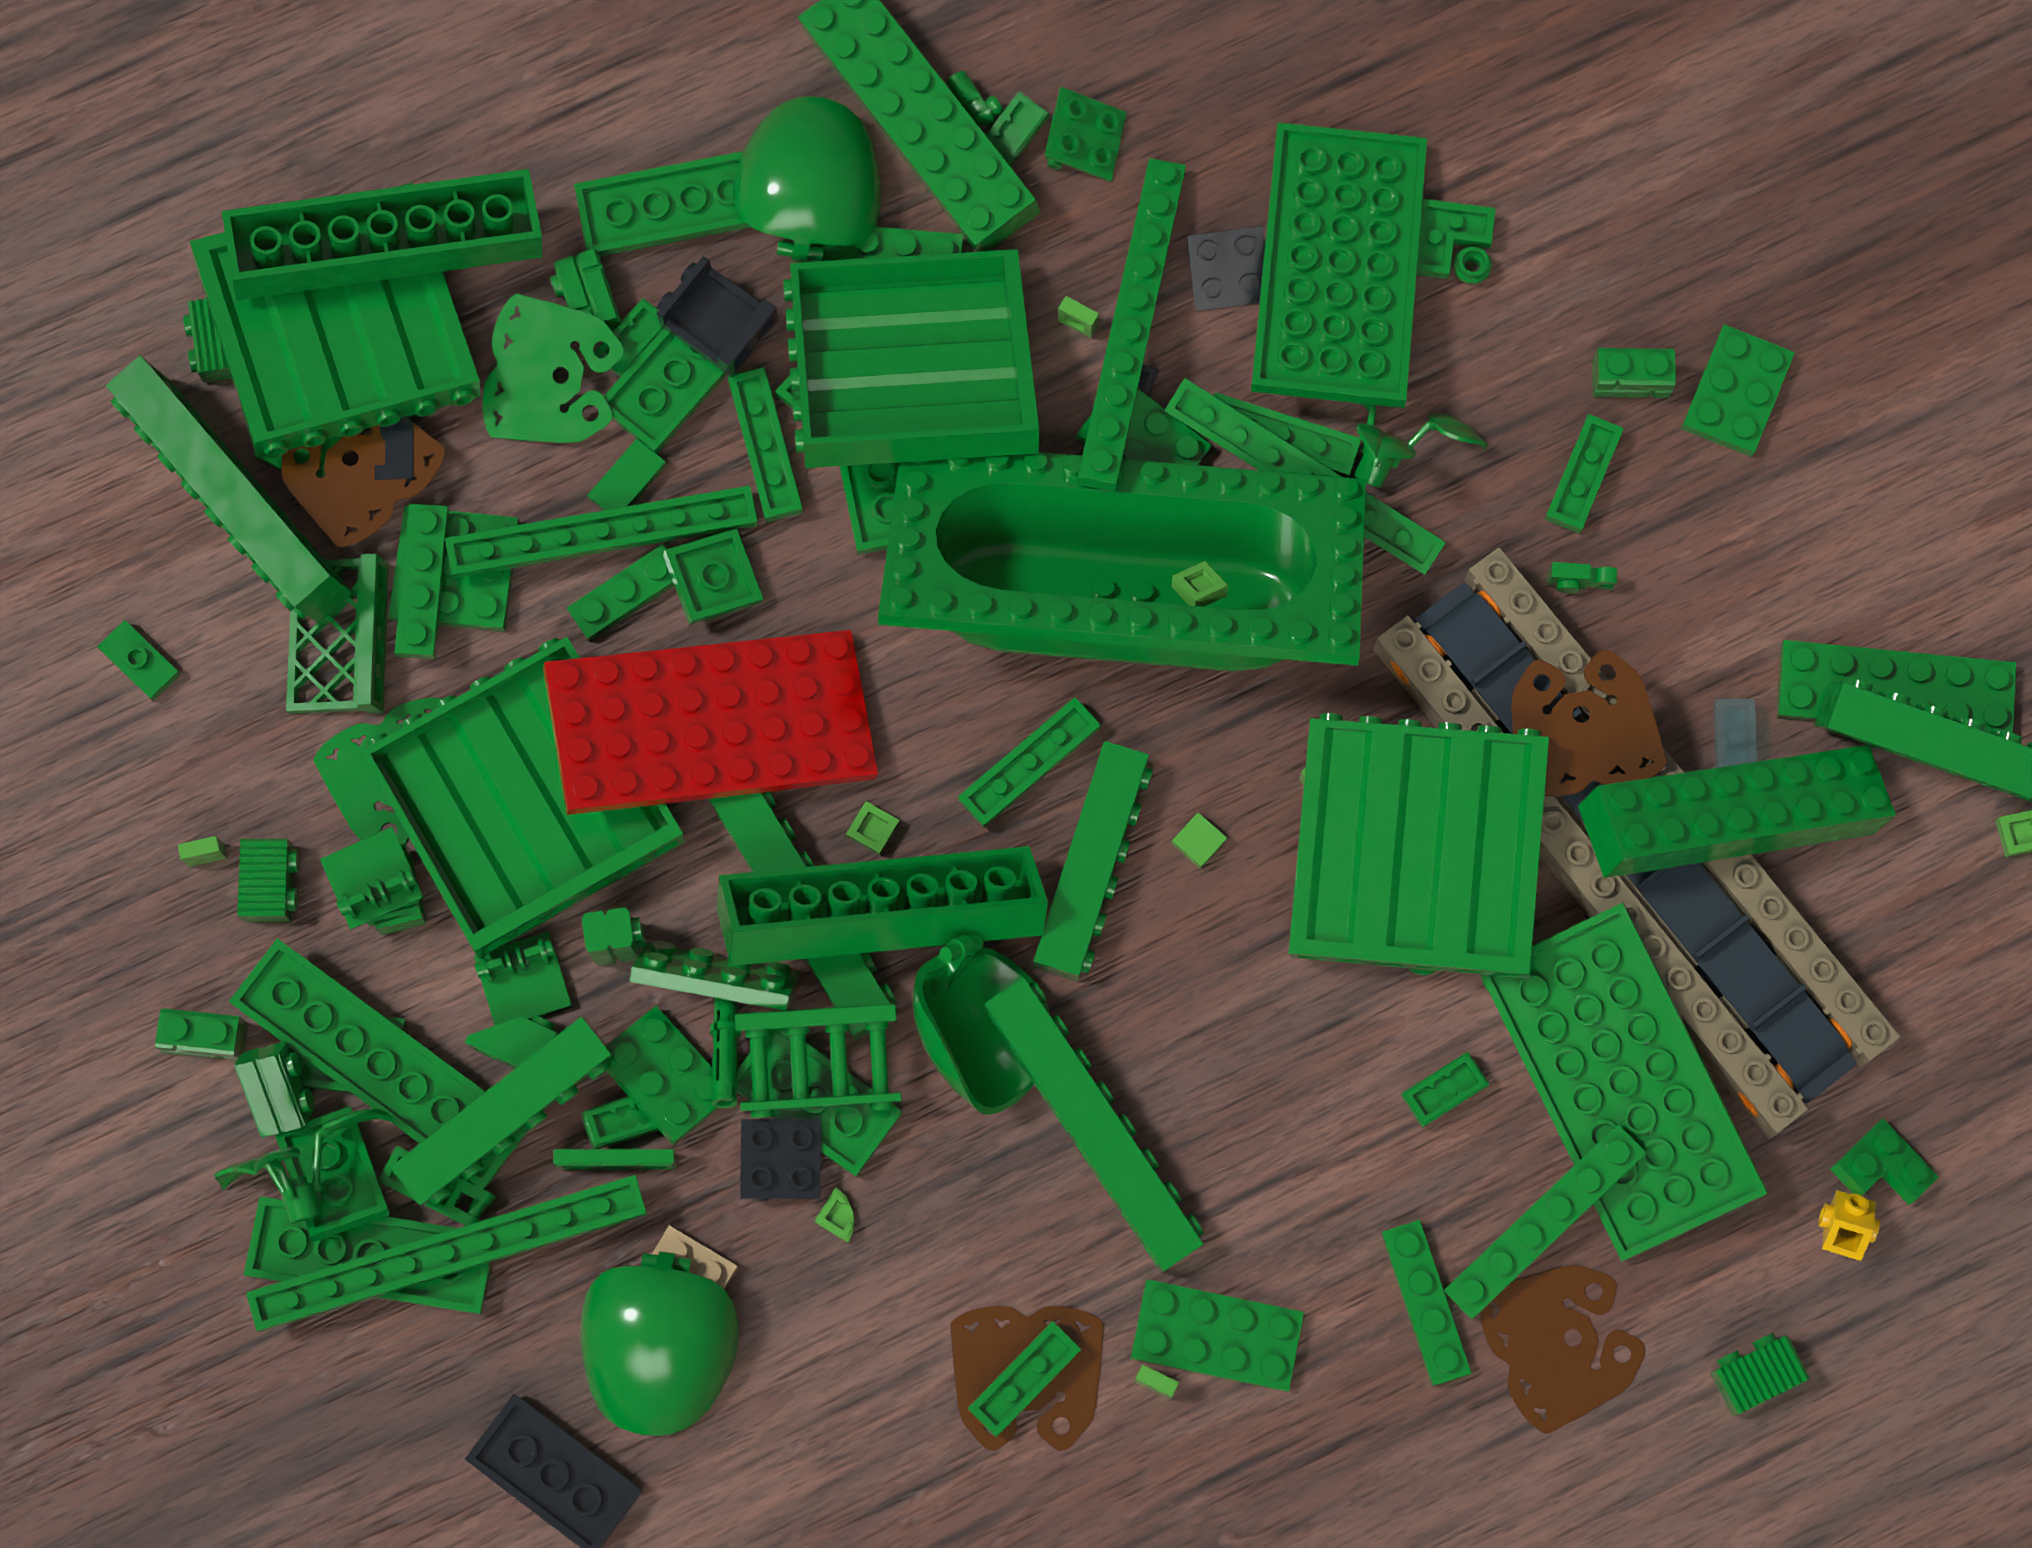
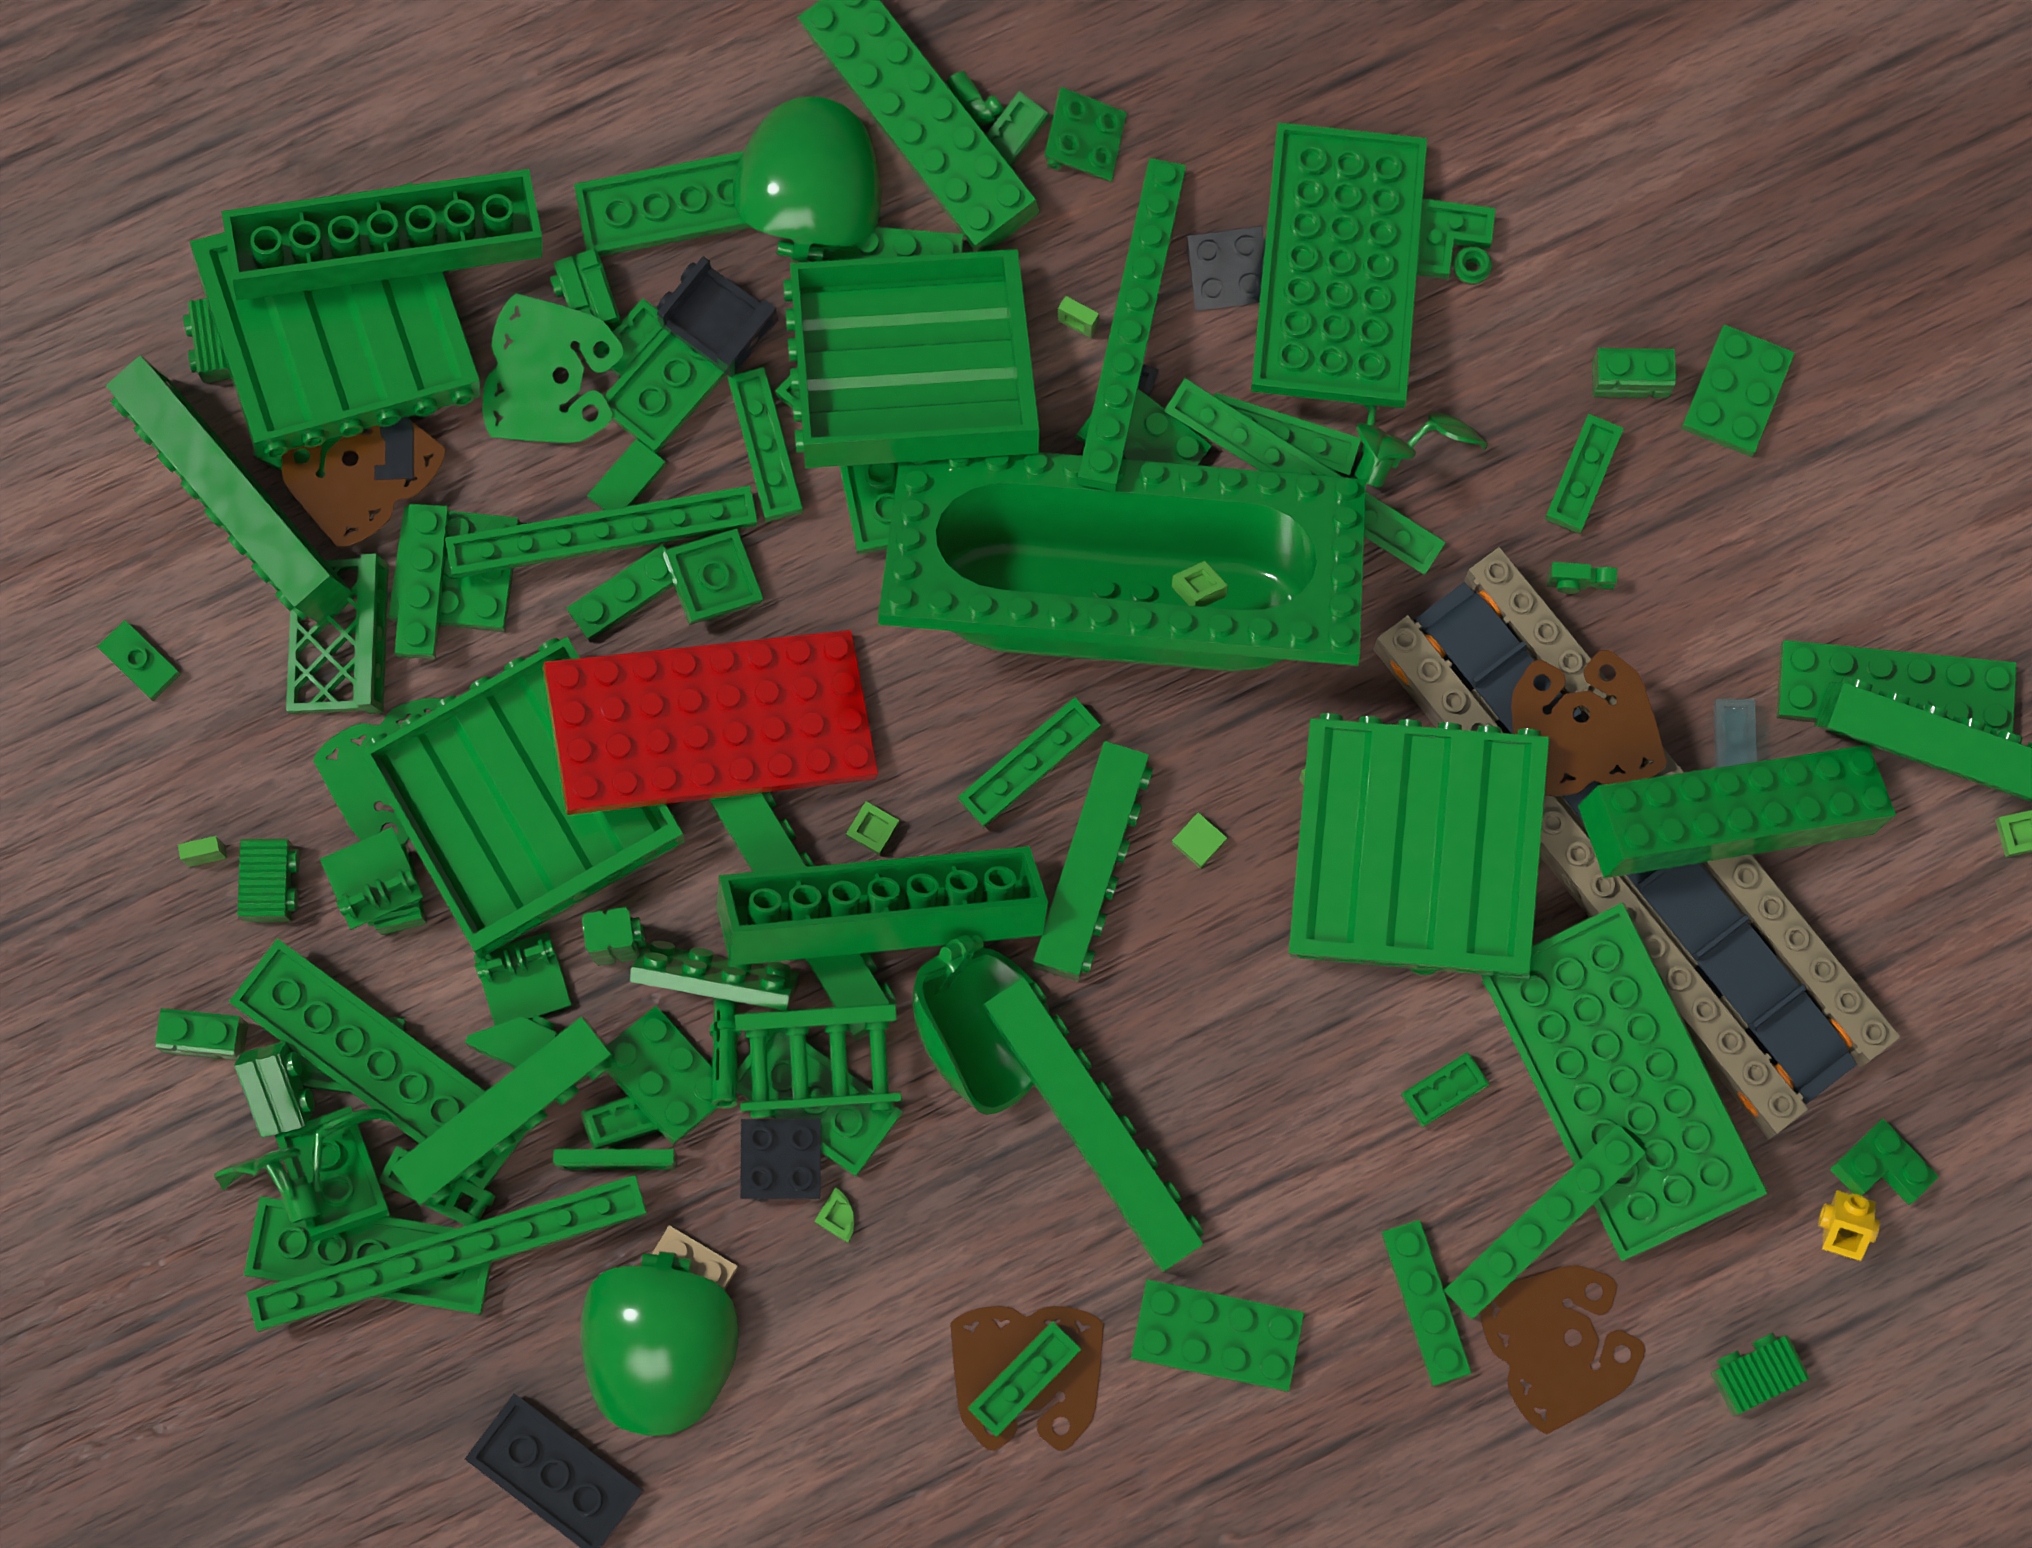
bright green tile [1134,1364,1179,1400] -> none

